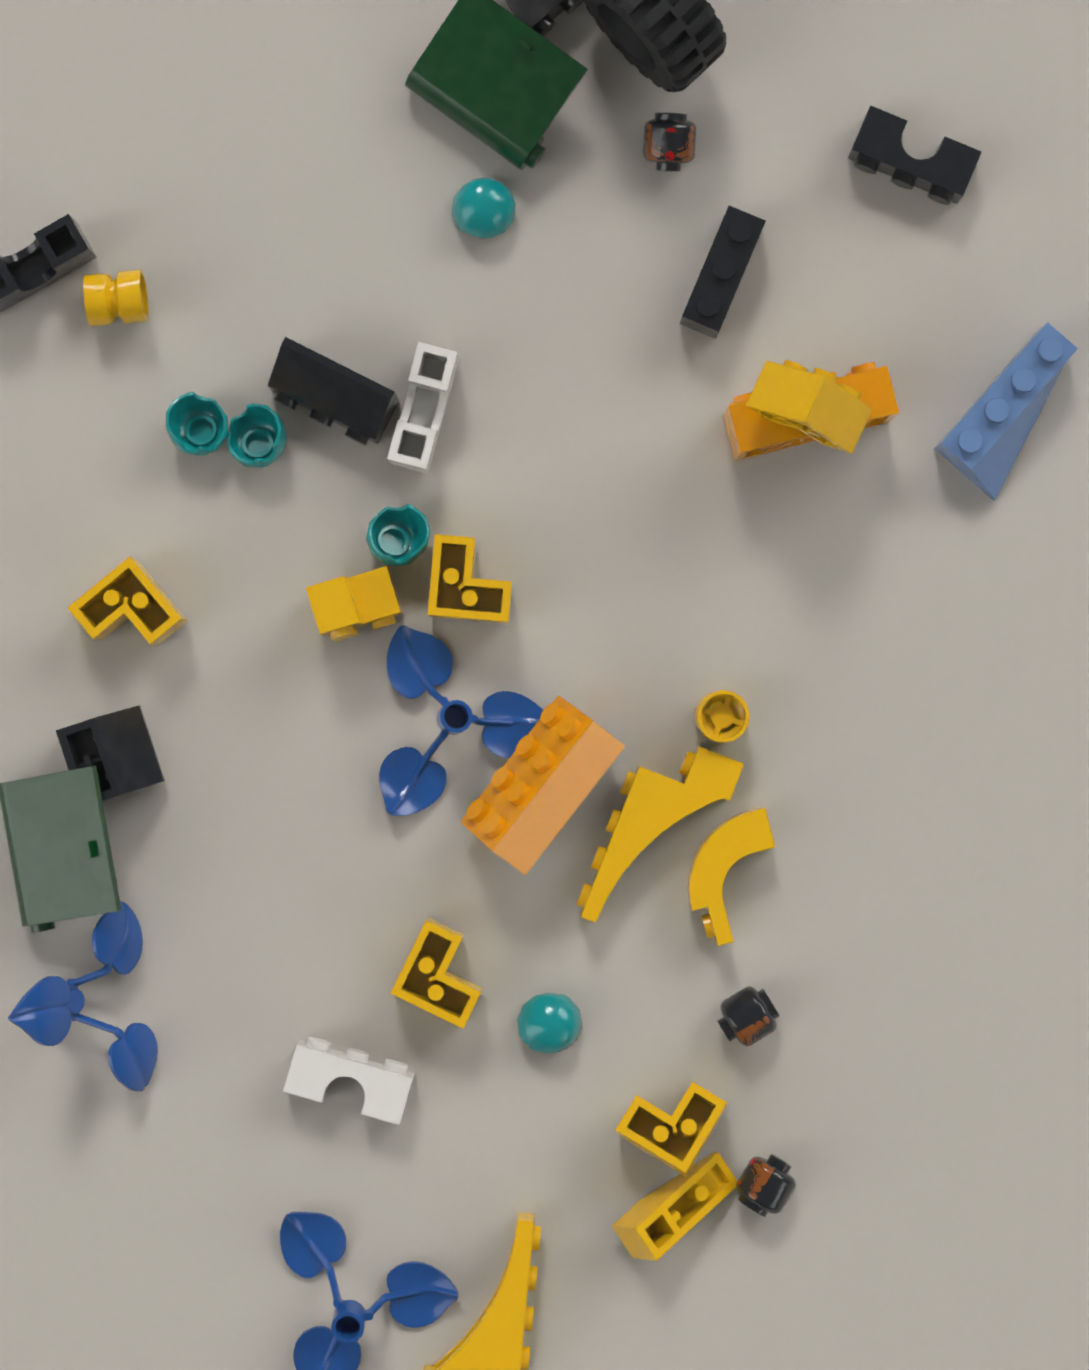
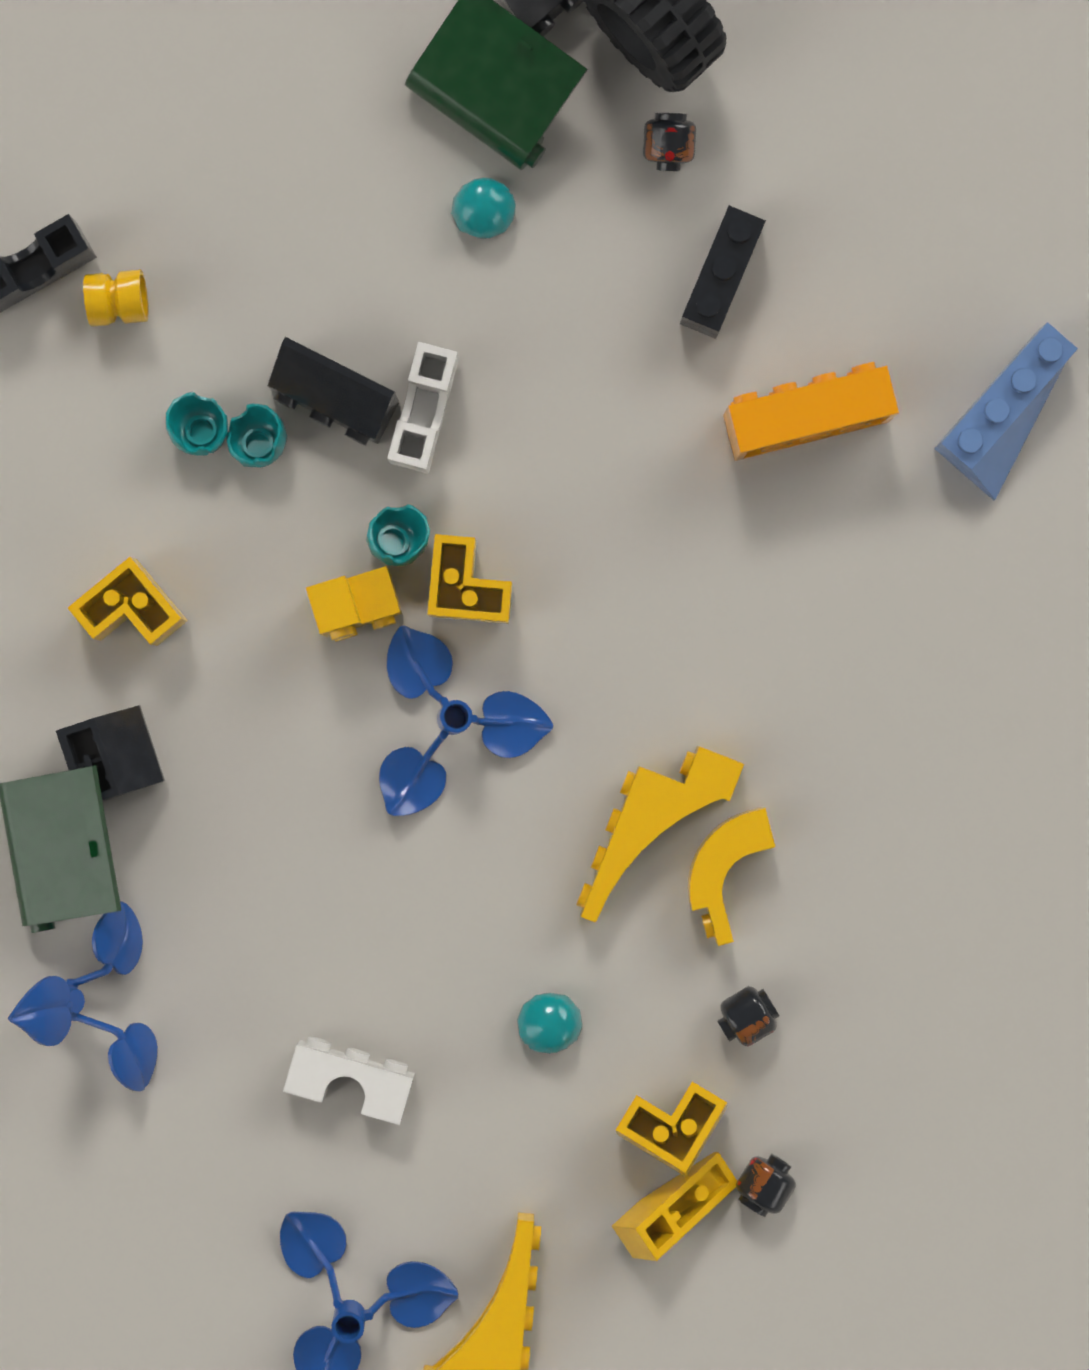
yellow brick [390,917,482,1029] -> none
light orange brick [460,695,625,875] -> none
yellow wheel [694,690,750,743] -> none
yellow brick [746,360,873,454] -> none
black arch [848,105,982,205] -> none

